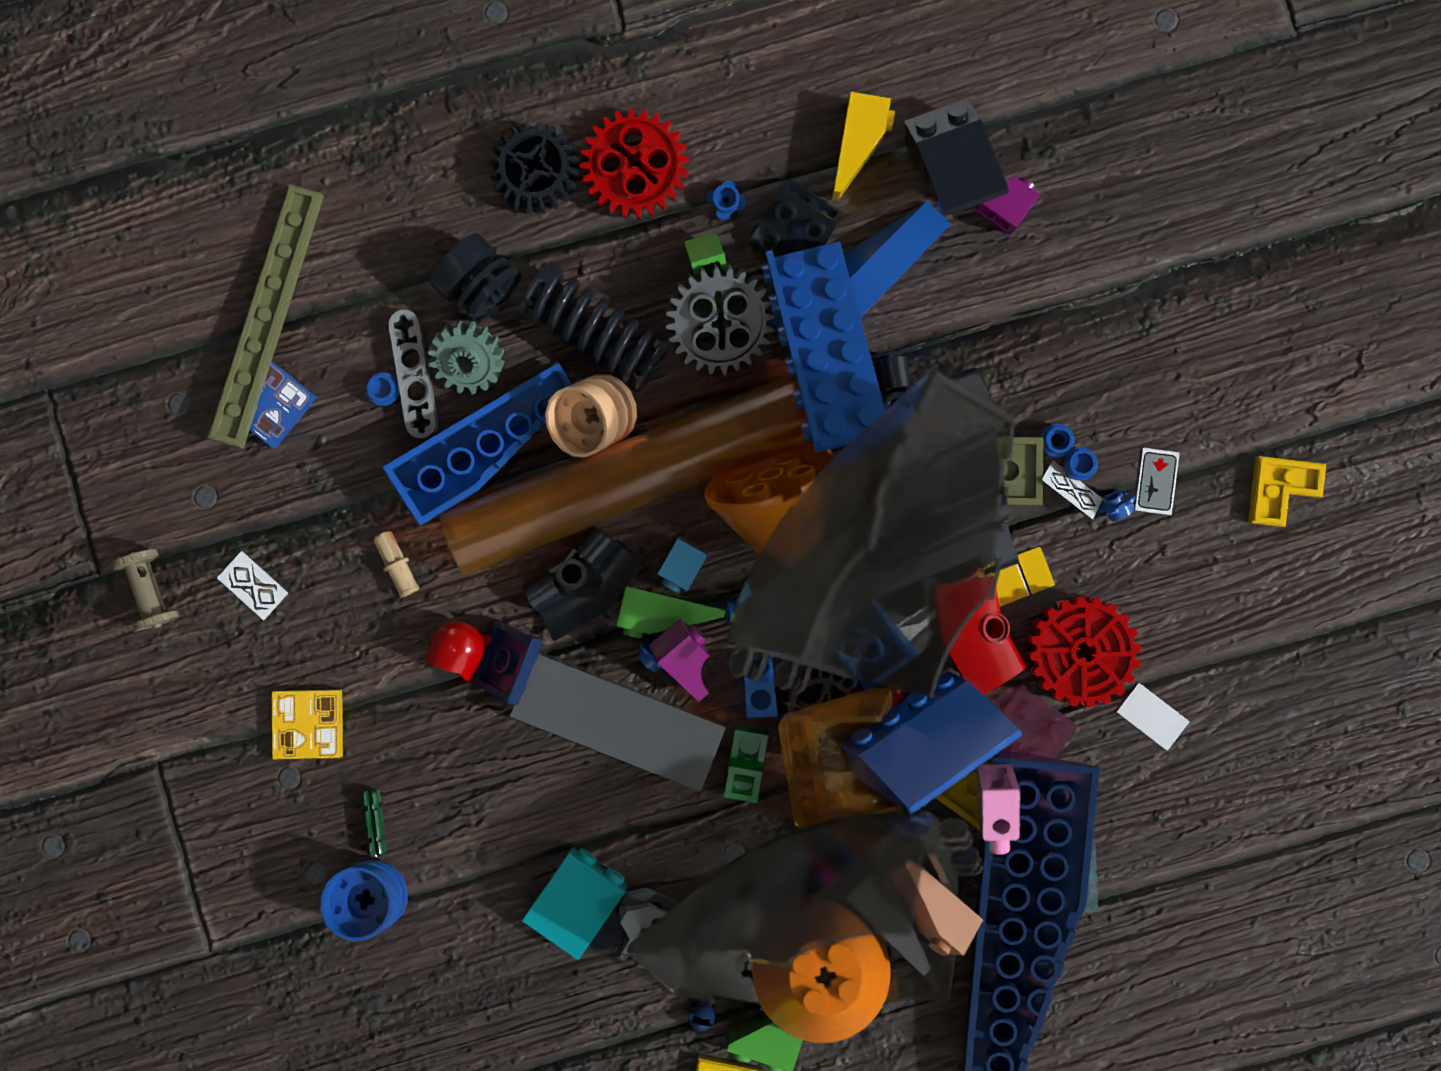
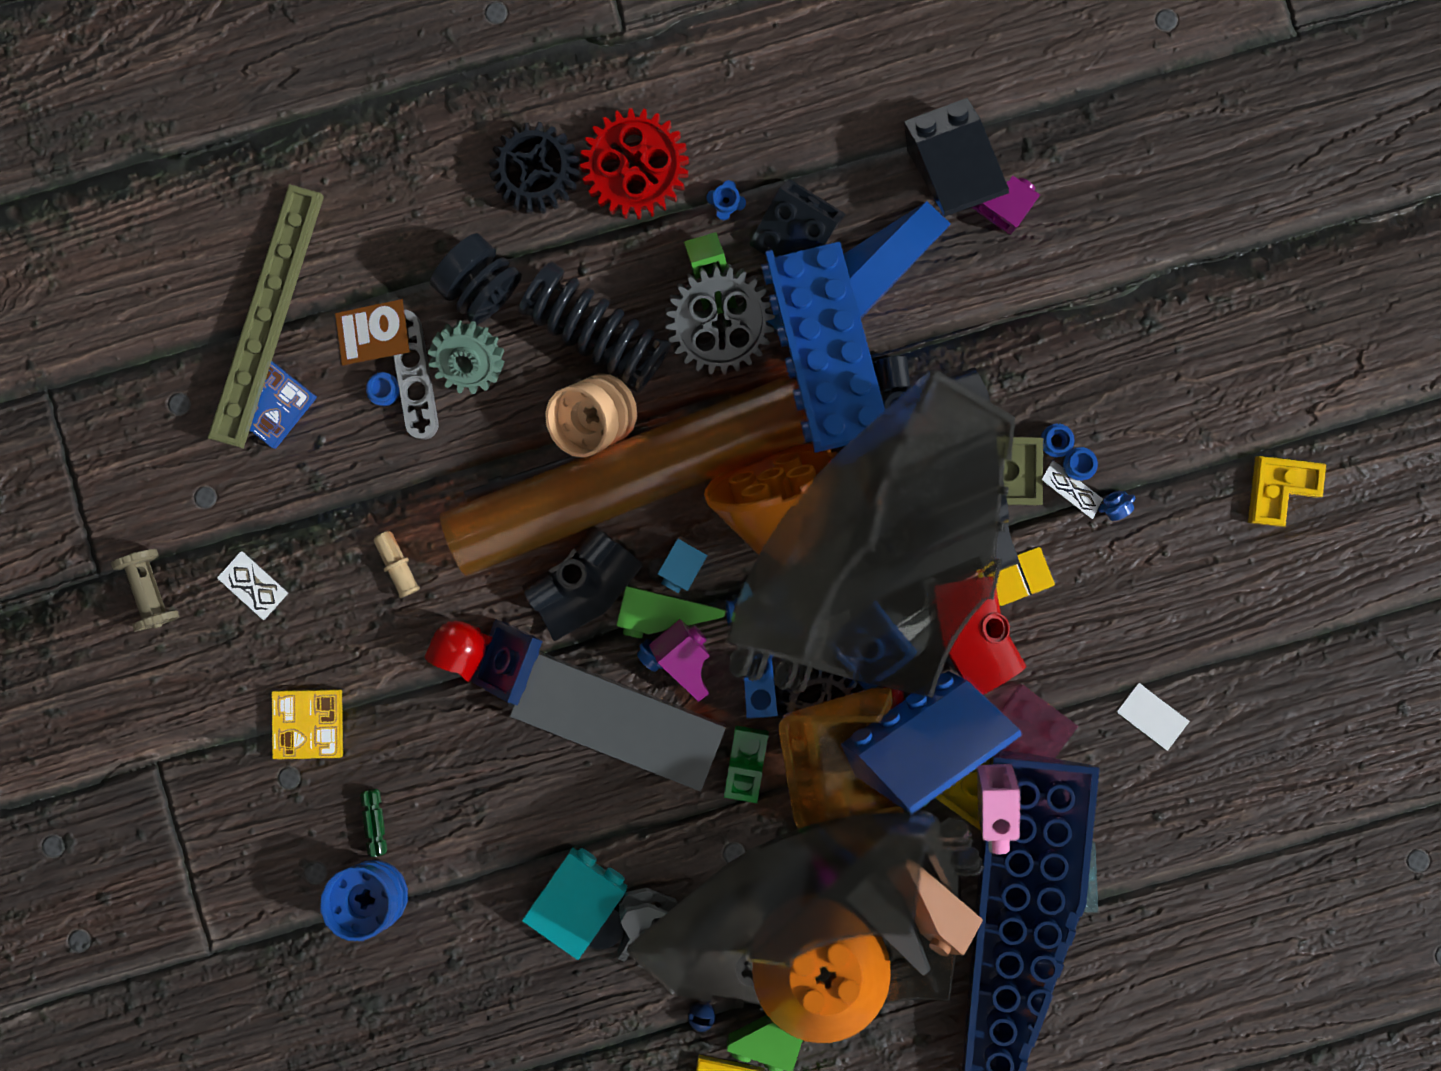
blue wedge [383,363,572,526] -> none
yellow slope [832,92,895,201] -> none
red piece [1025,596,1142,708] -> none
sticker [1135,448,1180,515] -> none
none -> sticker [335,299,410,366]

